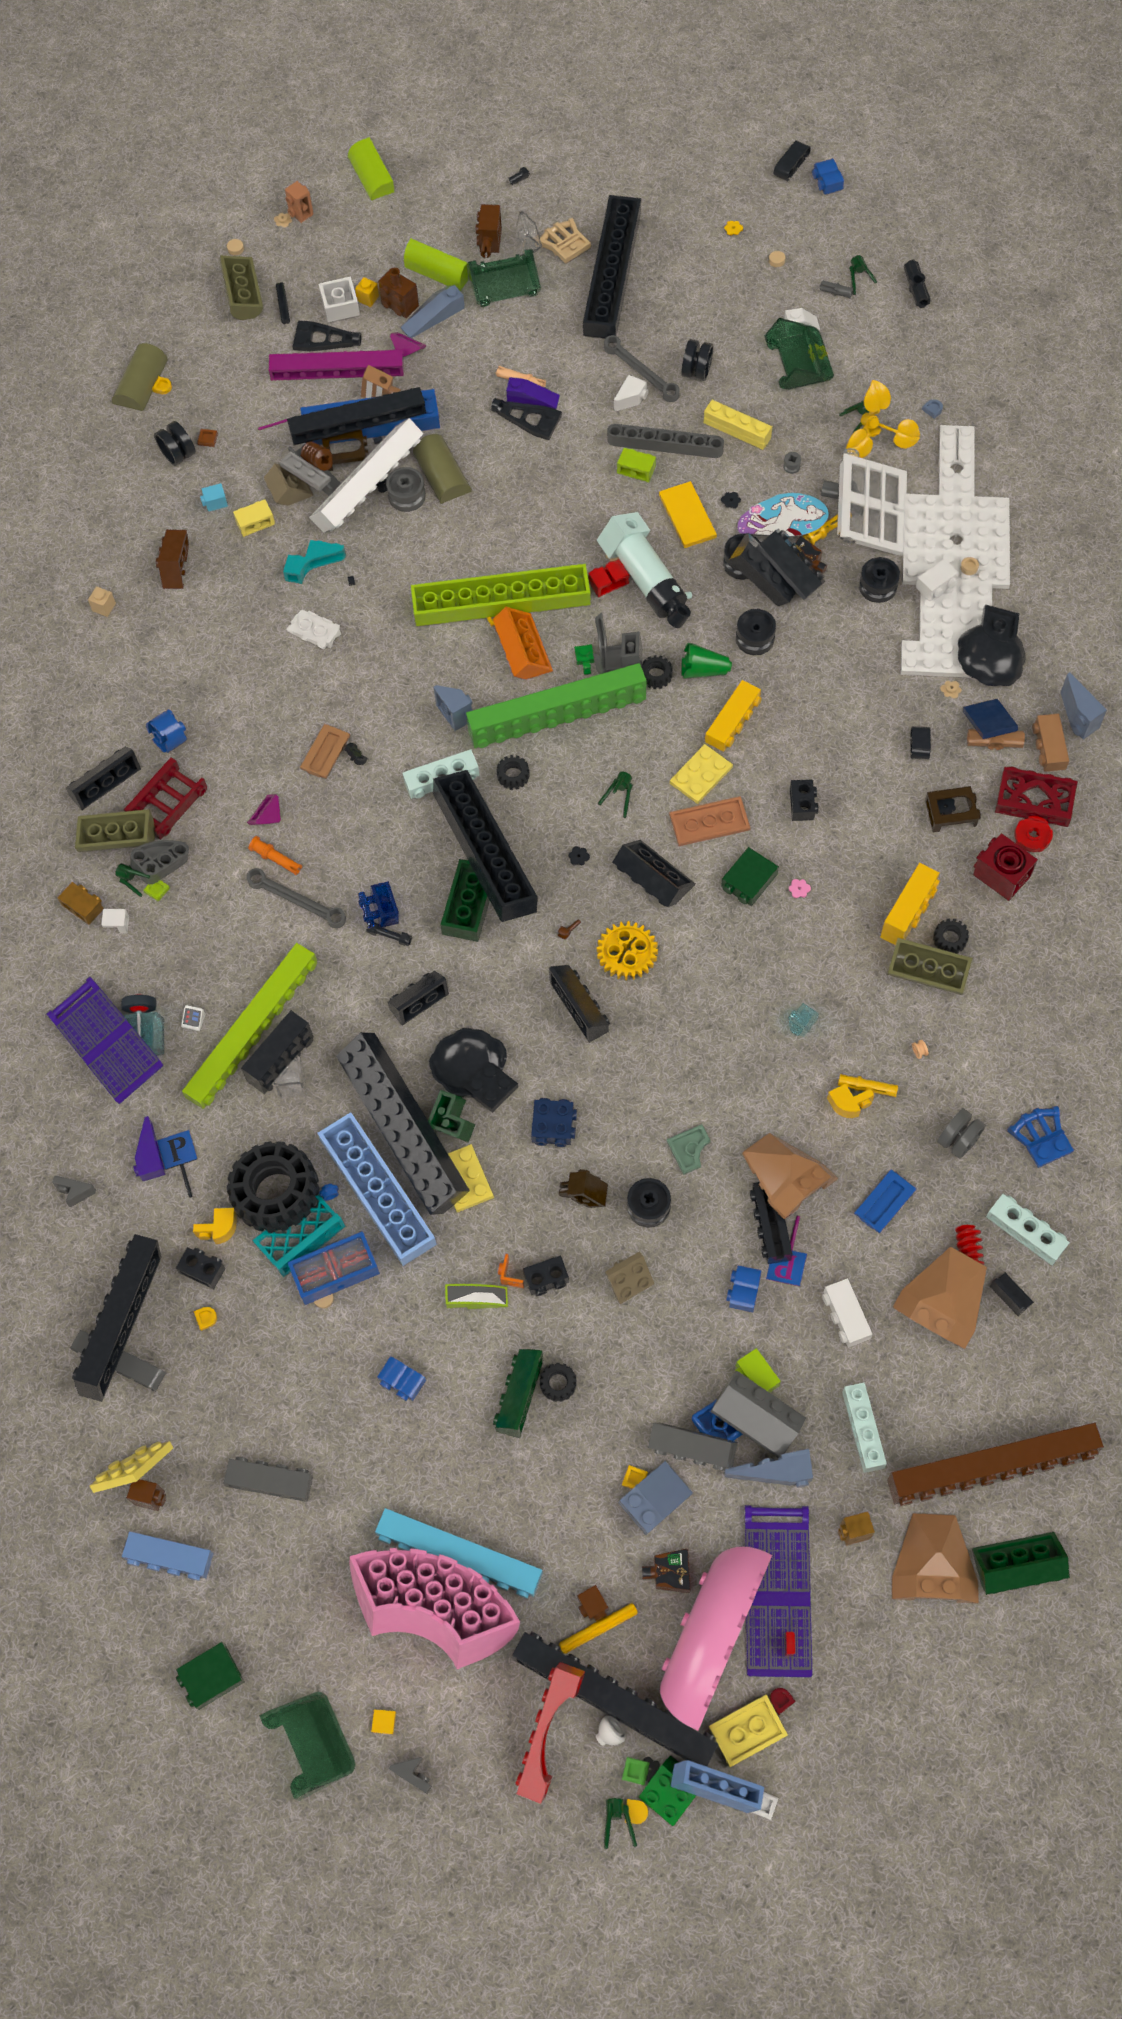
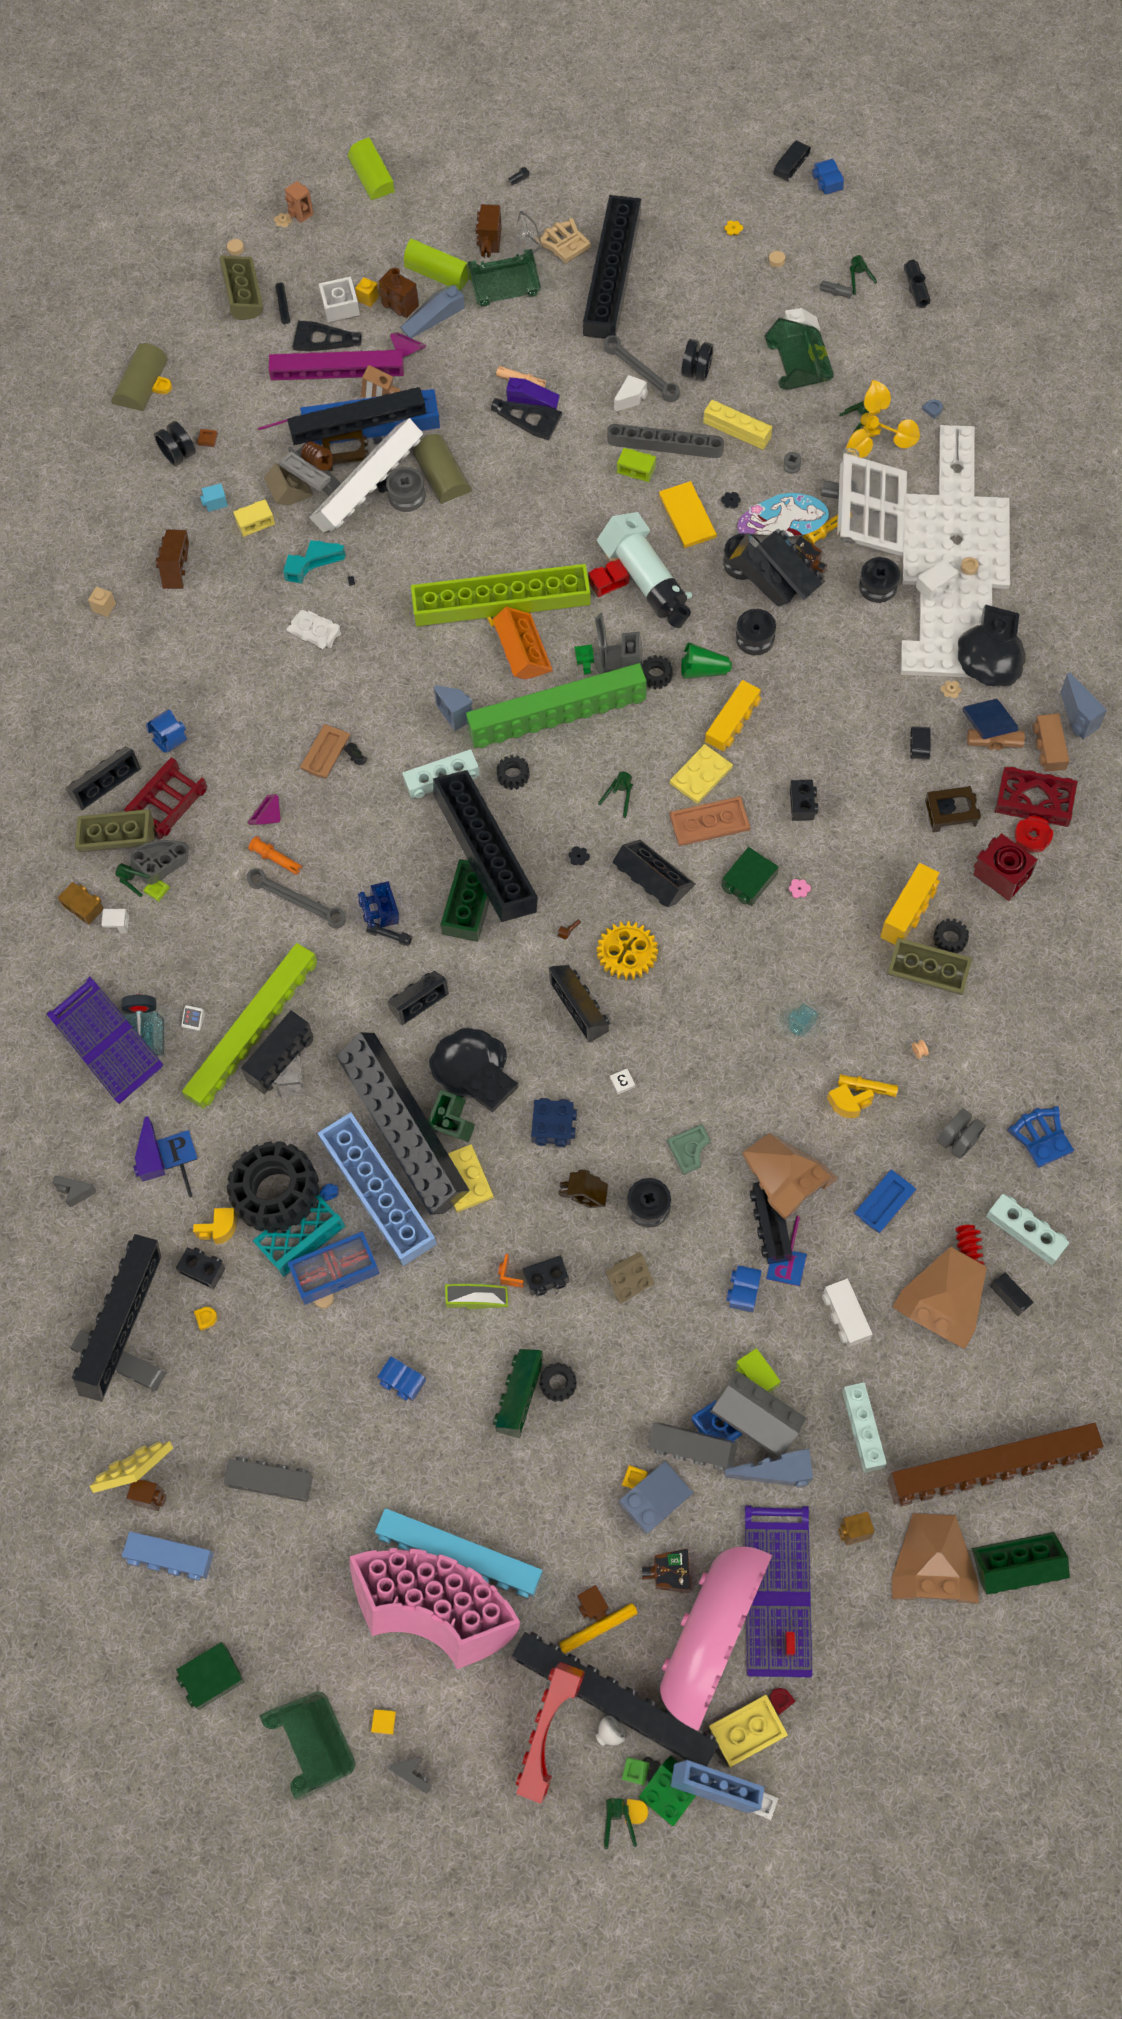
none -> white tile [610,1069,635,1095]

